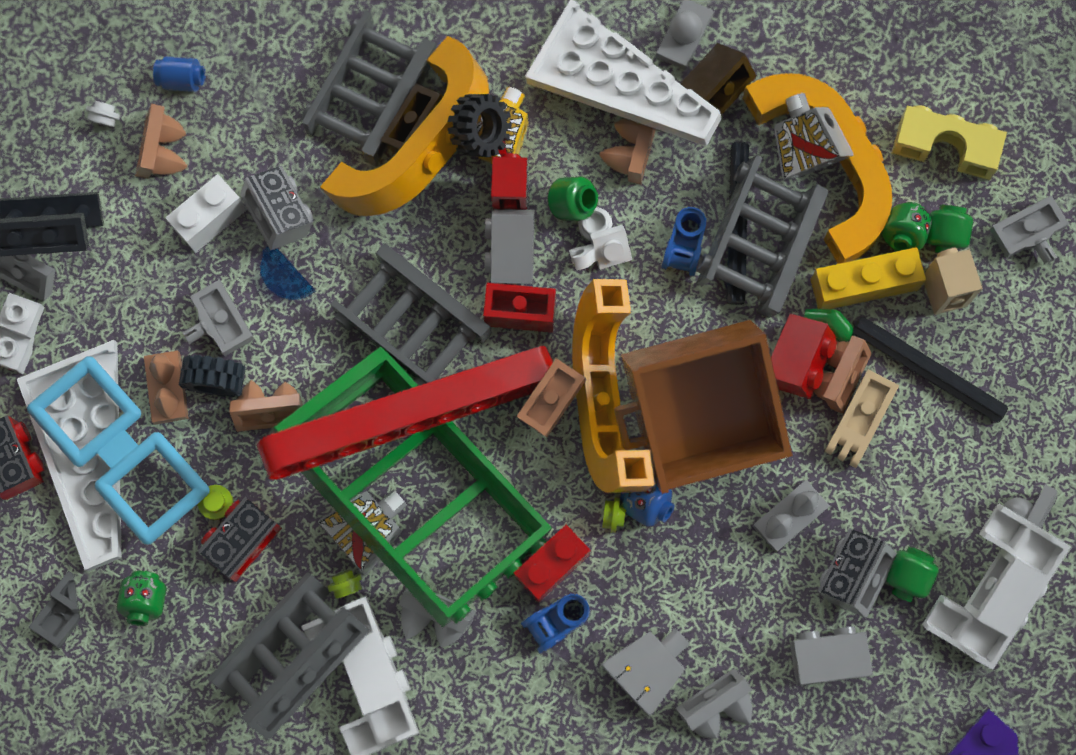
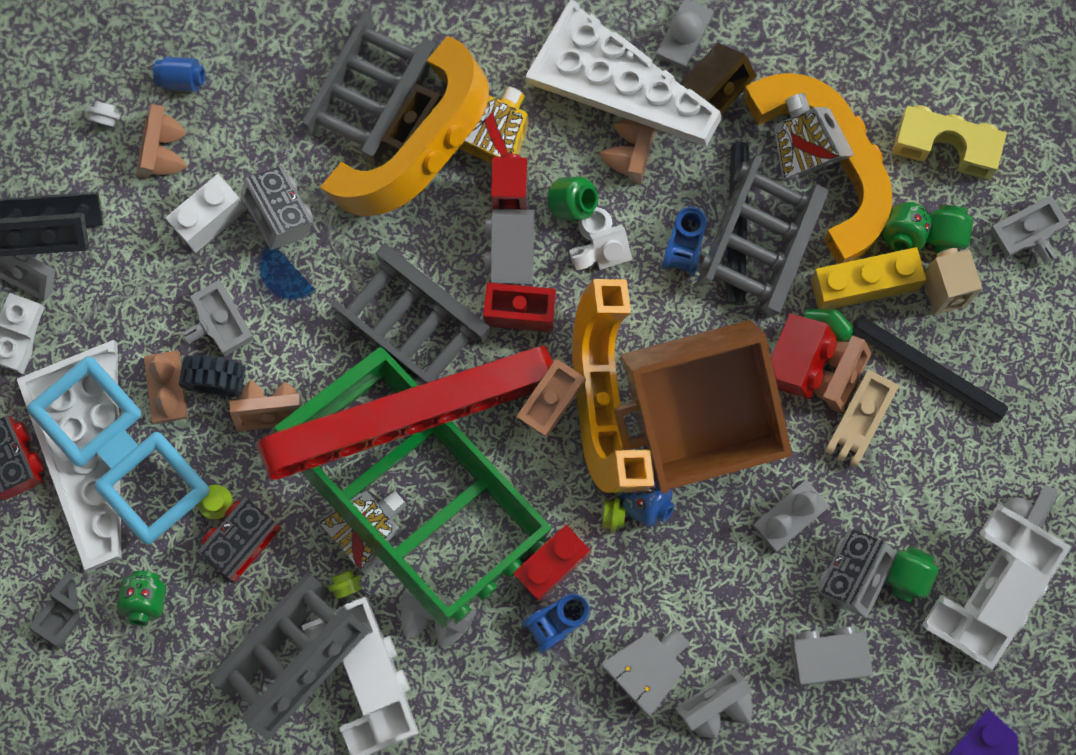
black tyre [448,94,512,157] -> none

